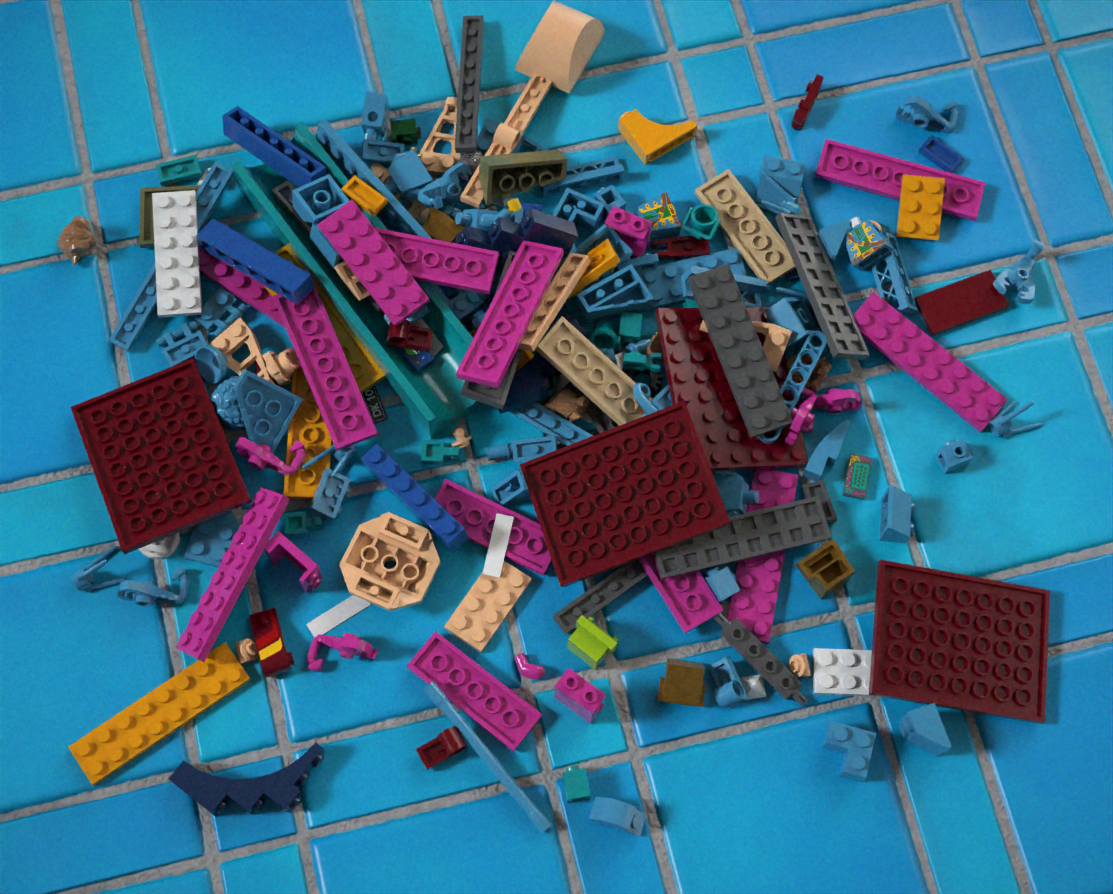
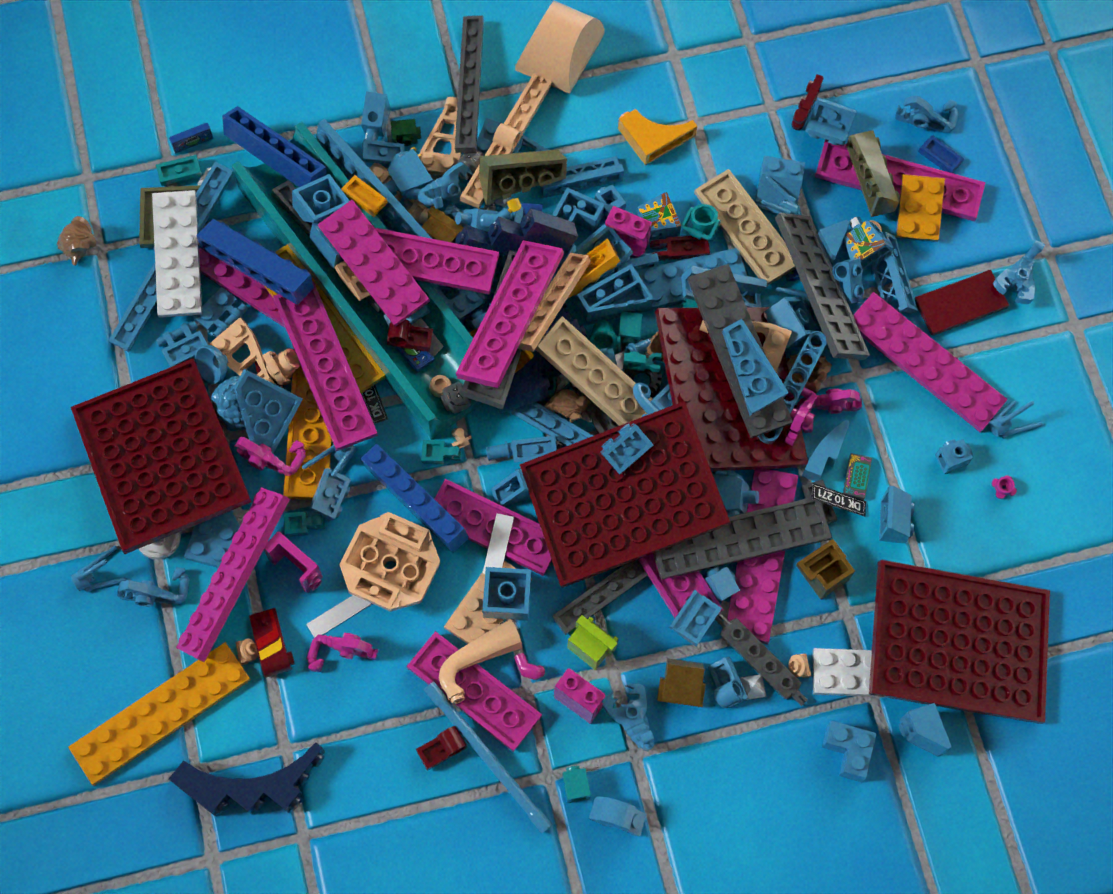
none -> blue tile [169,122,213,153]
none -> light nougat tile [429,375,452,398]
none -> light nougat animal [439,619,522,704]
none -> dark grey head [440,382,471,414]
none -> dark azure brick [483,567,531,620]
none -> dark azure bracket [600,423,653,474]
none -> dark azure animal [602,684,655,751]
none -> dark azure plate [669,590,722,646]
none -> dark azure wing [722,319,789,416]
none -> dark azure bracket [805,98,856,145]
none -> black sticker [812,483,866,517]
none -> dark azure plate [832,258,864,304]
none -> olive wedge [846,130,900,217]
none -> dark pink plate [991,475,1017,499]

